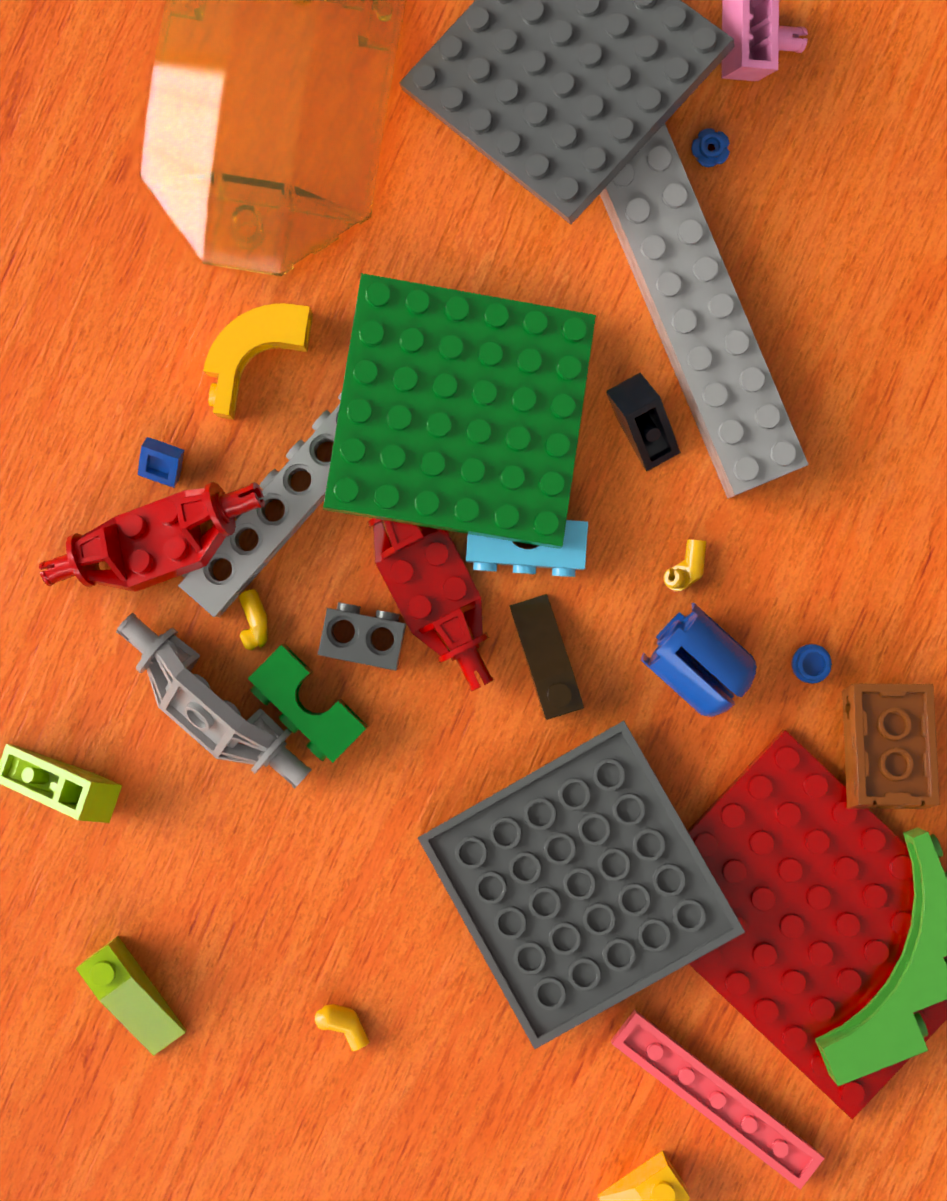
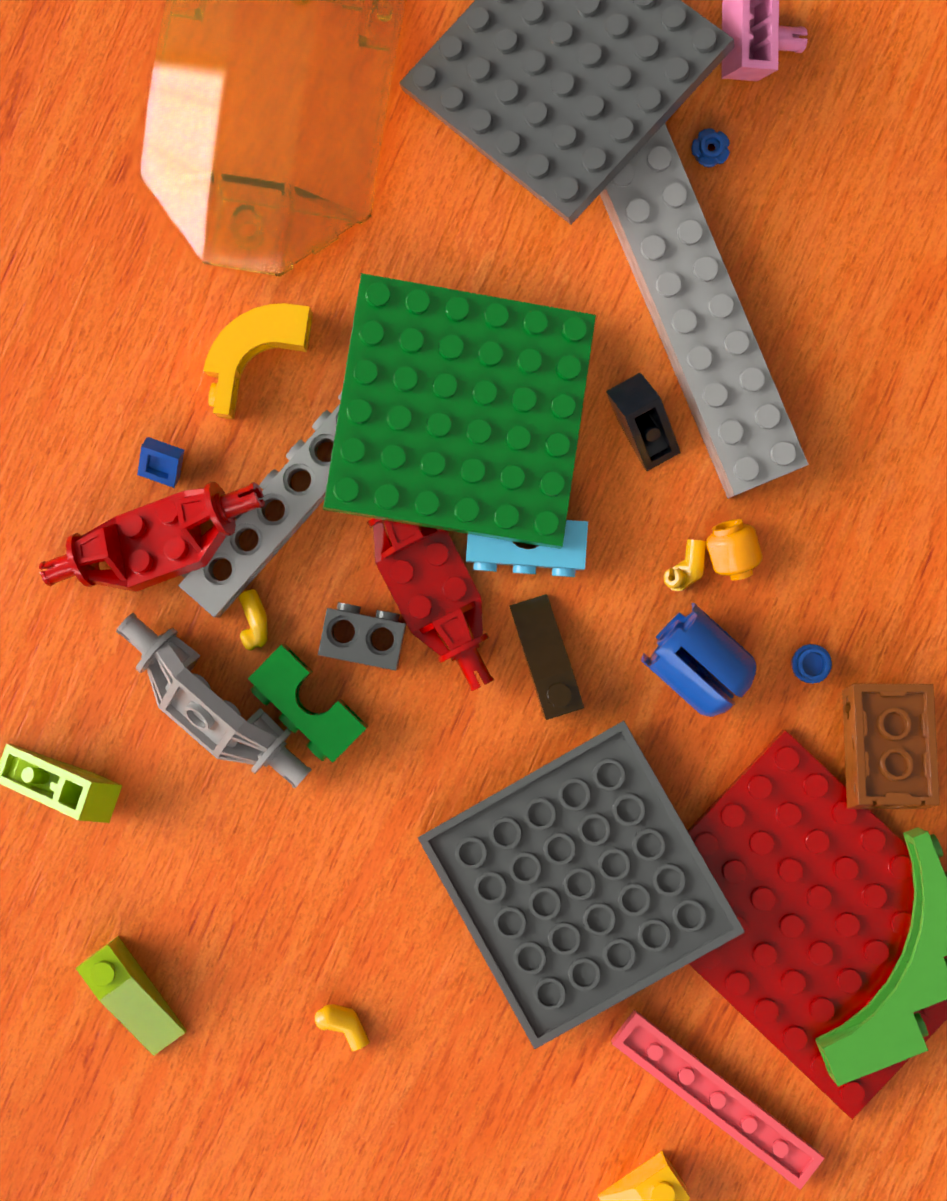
none -> light orange head [706,519,763,580]

